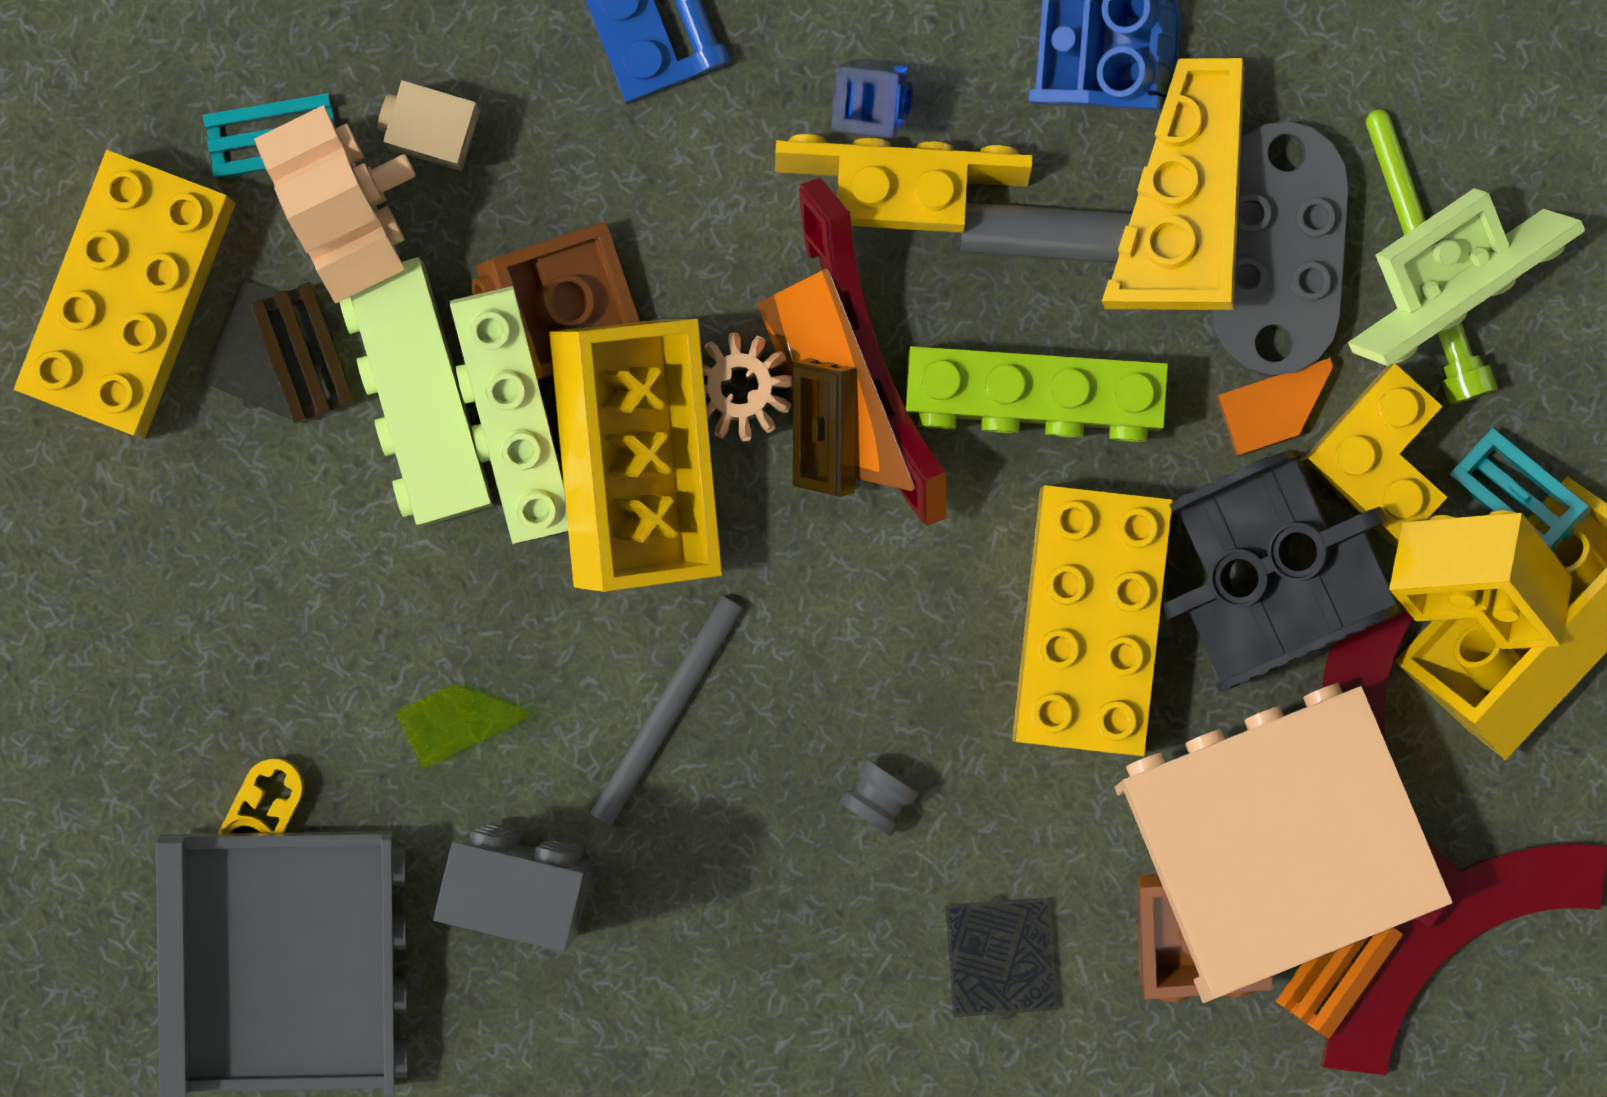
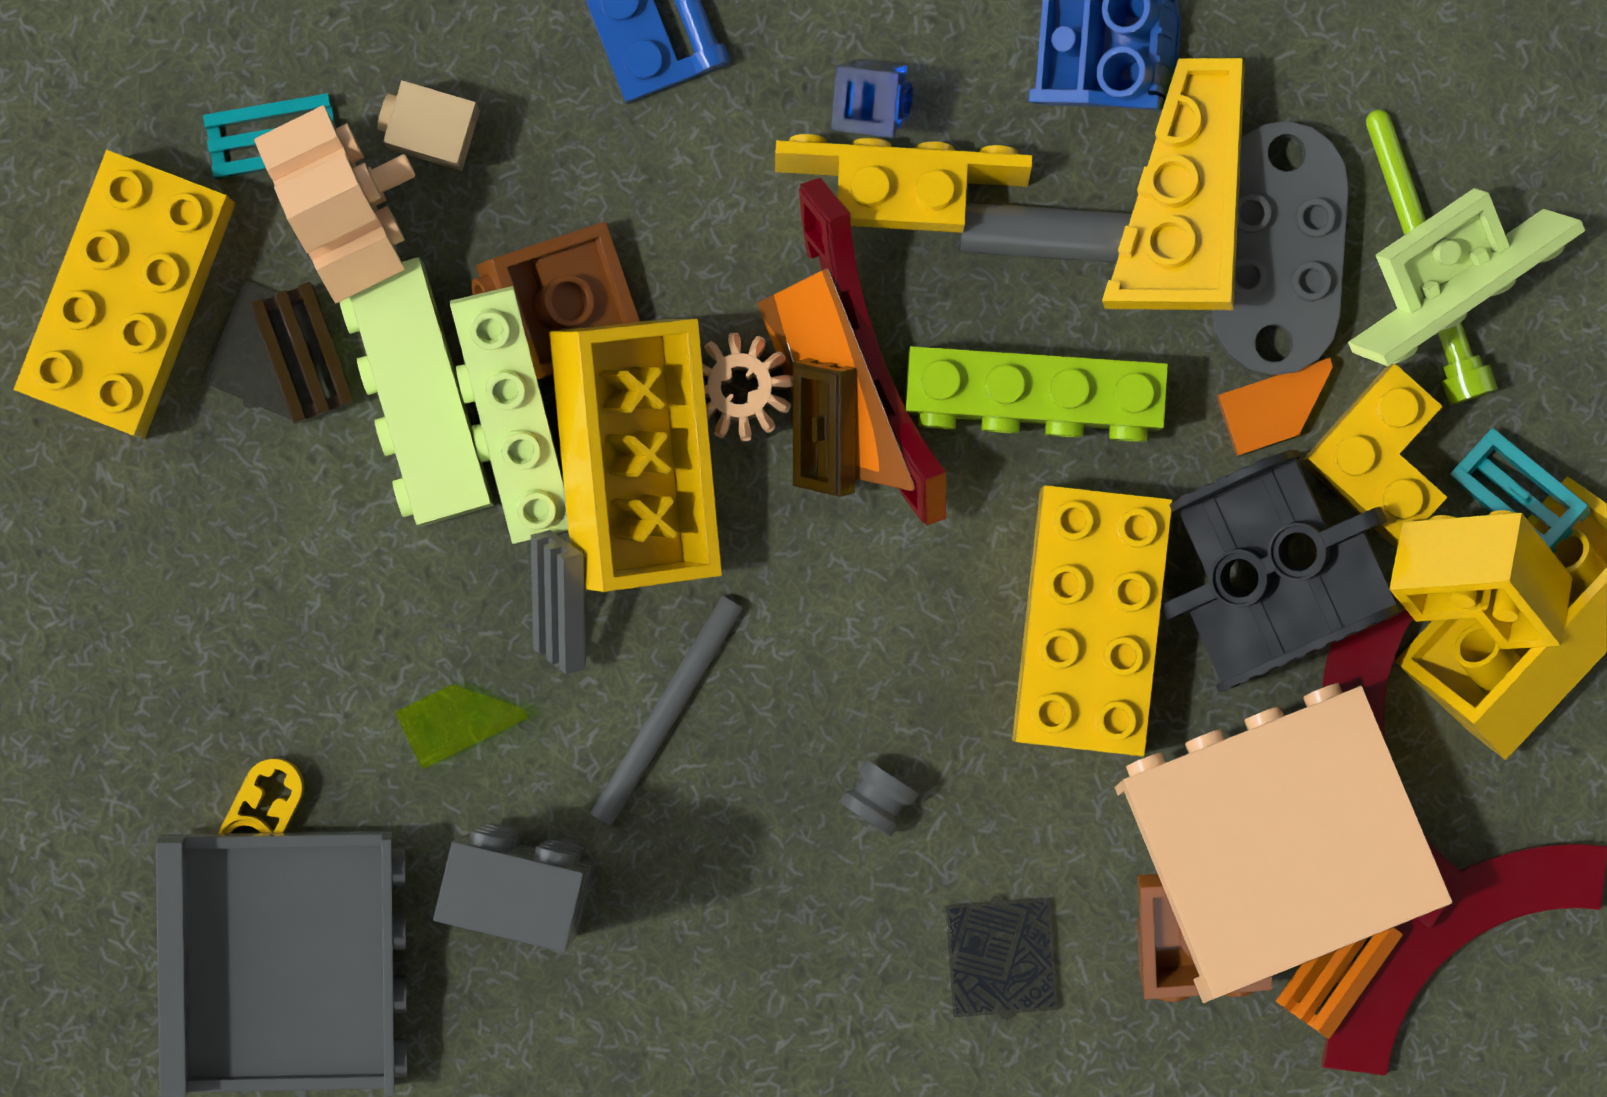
none -> dark grey tile [531,530,586,674]

